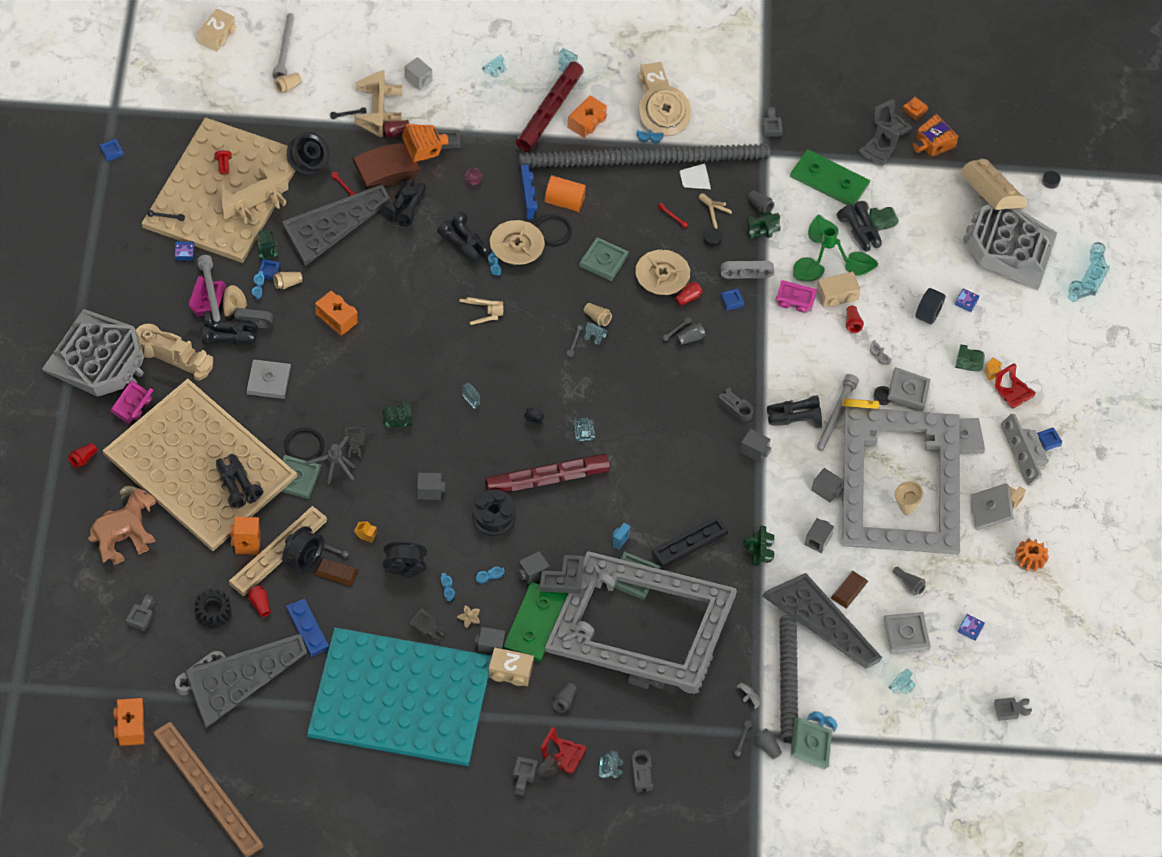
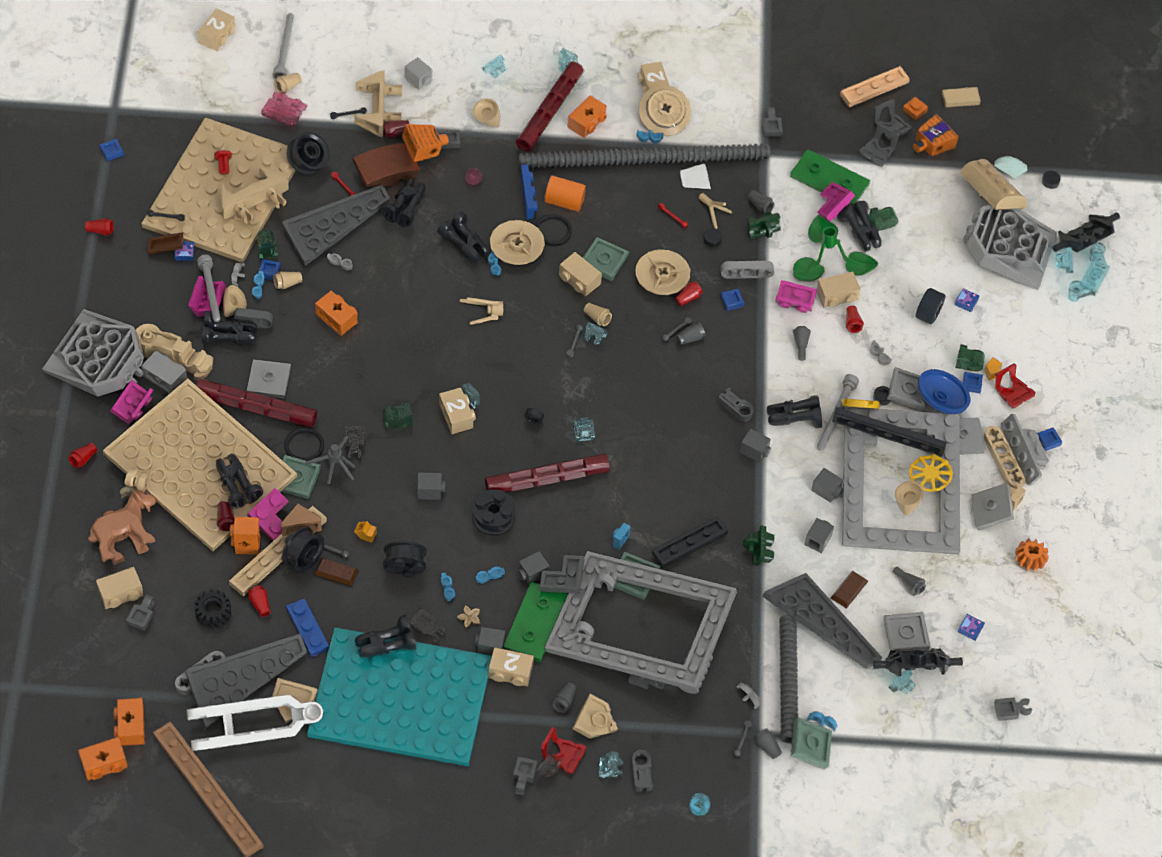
none -> orange brick [78,737,127,780]
none -> red cone [85,218,114,236]
none -> tan brick [96,567,144,609]
none -> tan wheel [125,467,151,492]
none -> light grey brick [141,351,187,394]
none -> reddish brown tile [147,232,184,255]
none -> white piece [187,695,323,751]
none -> dark red piece [196,379,317,428]
none -> dark red cone [217,501,235,532]
none -> light grey piece [232,263,245,287]
none -> dark pink plate [247,488,289,542]
none -> clear pink plate [261,92,307,127]
none -> tan plate [272,678,318,723]
none -> medium nougat slope [281,504,322,537]
none -> light grey piece [327,253,353,270]
none -> black piece [354,615,416,658]
none -> tan brick [439,388,476,434]
none -> tan piece [473,98,500,127]
none -> tan brick [559,252,602,297]
none -> tan plate [572,694,618,739]
none -> clear light blue tile [689,794,711,816]
none -> dark grey cone [792,326,811,361]
none -> dark pink plate [817,182,855,221]
none -> black tile [832,407,947,456]
none -> light nougat plate [840,66,909,107]
none -> black plate [873,648,963,676]
none -> yellow wheel [909,454,953,492]
none -> blue dish [918,369,971,414]
none -> tan tile [942,87,981,108]
none -> blue tile [962,372,983,394]
none -> tan beam [984,426,1025,490]
none -> light aqua brick [994,156,1027,178]
none -> black plate [1052,212,1120,253]
none -> clear light blue tile [1056,248,1074,274]

